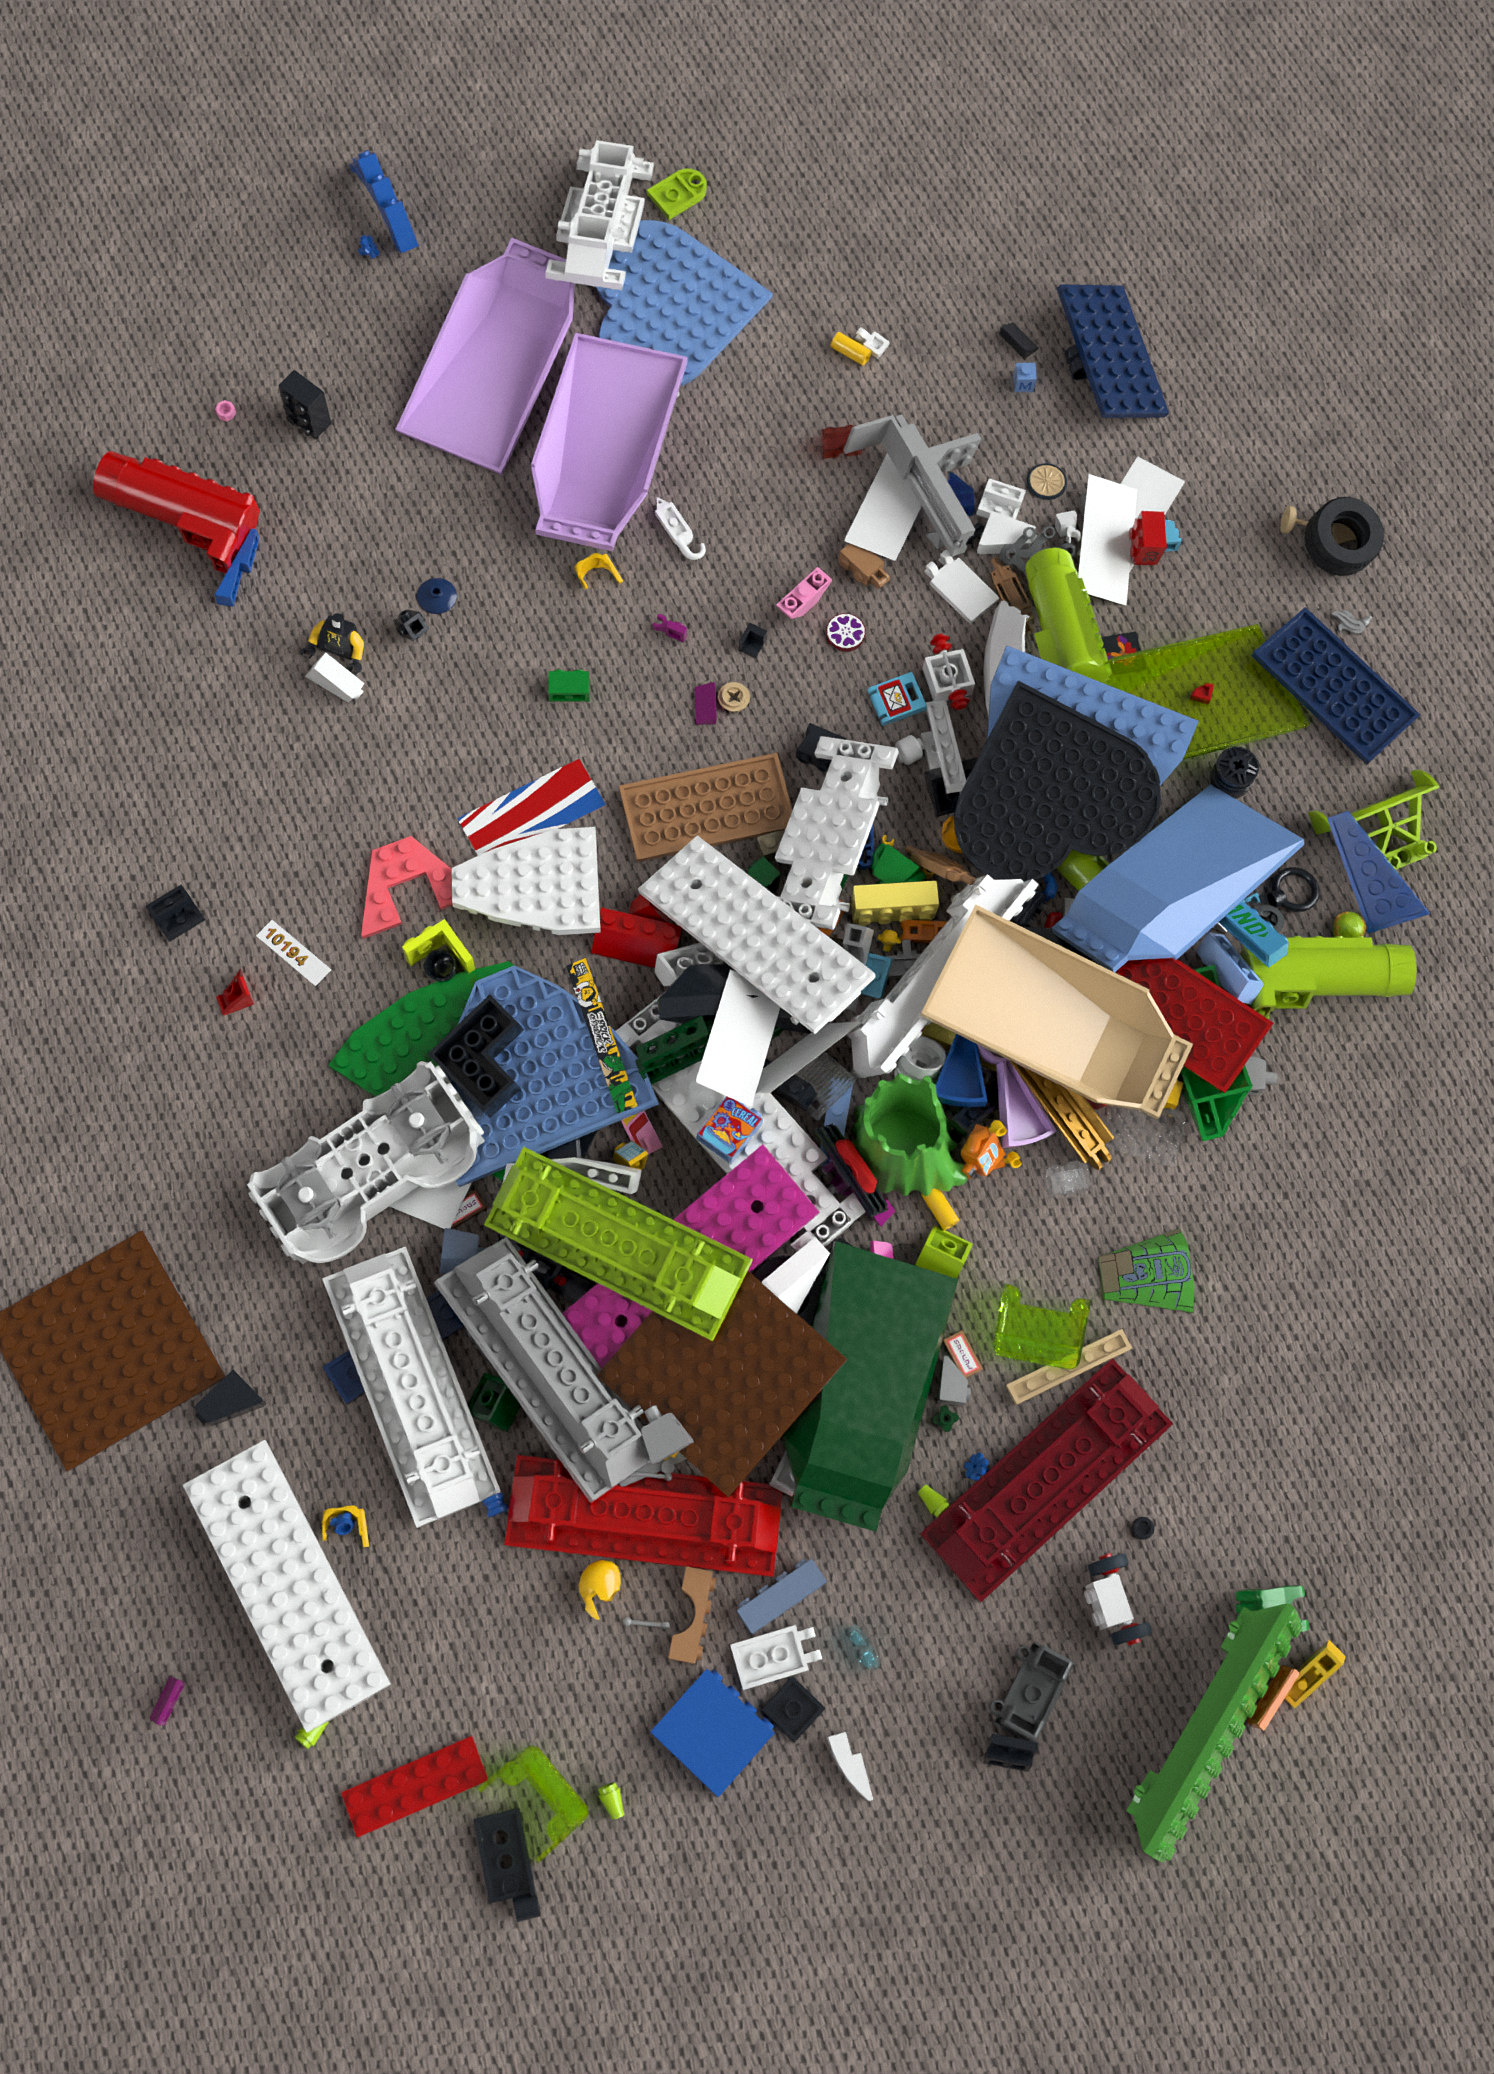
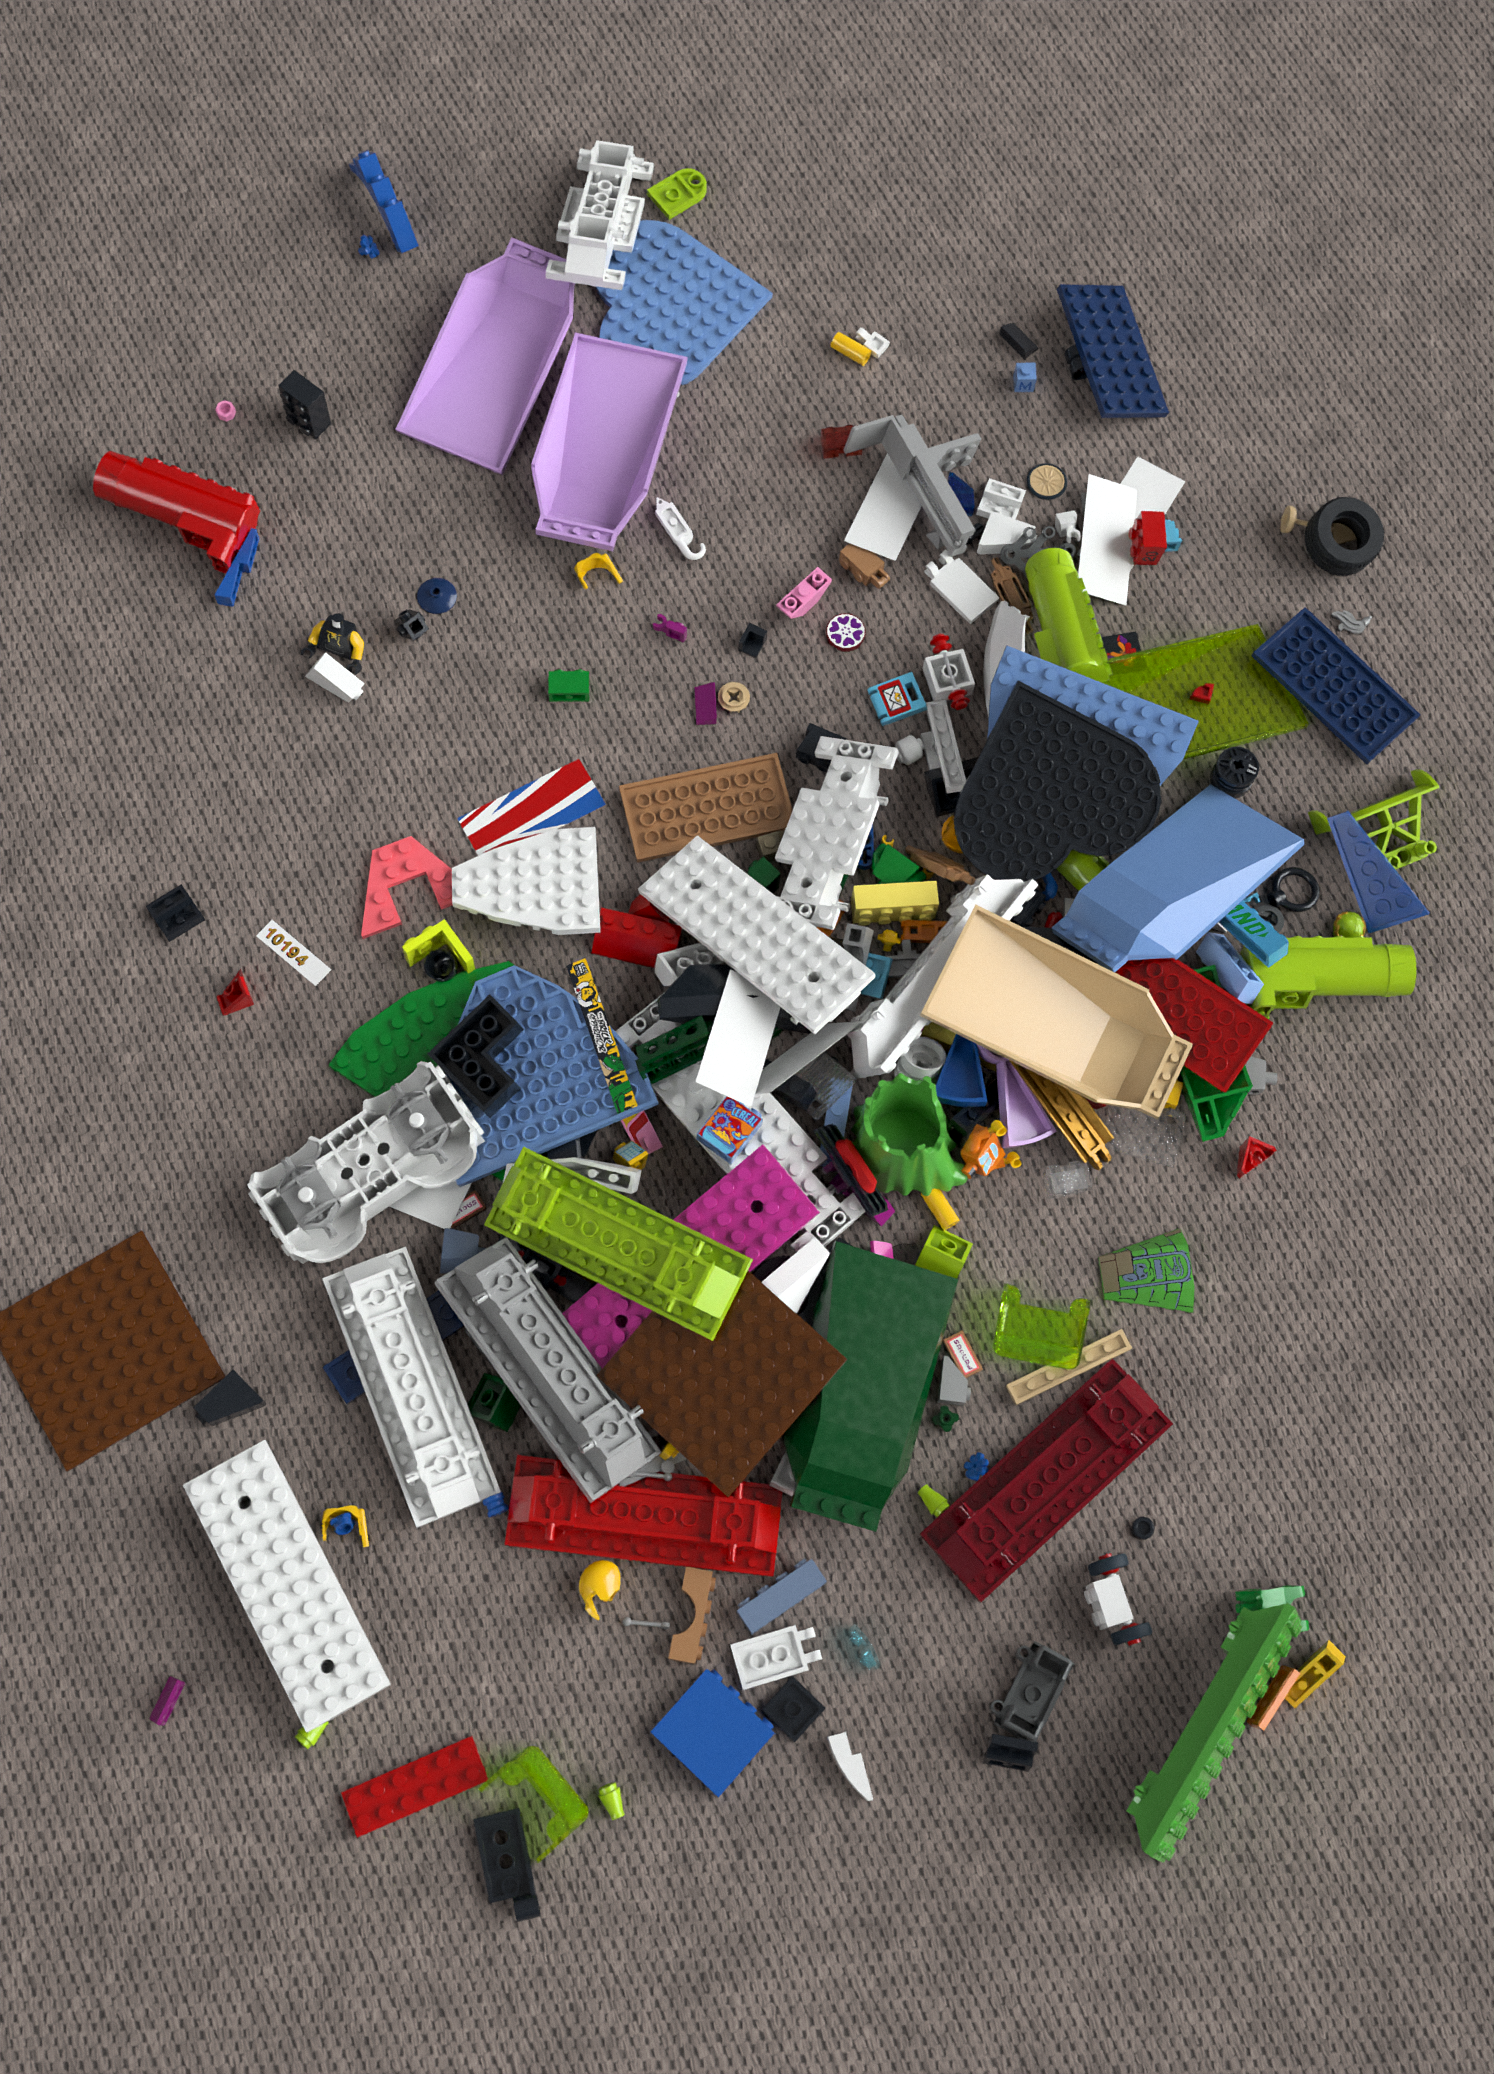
light grey torso [641,1405,694,1464] -> none
none -> red slope [1237,1136,1276,1179]

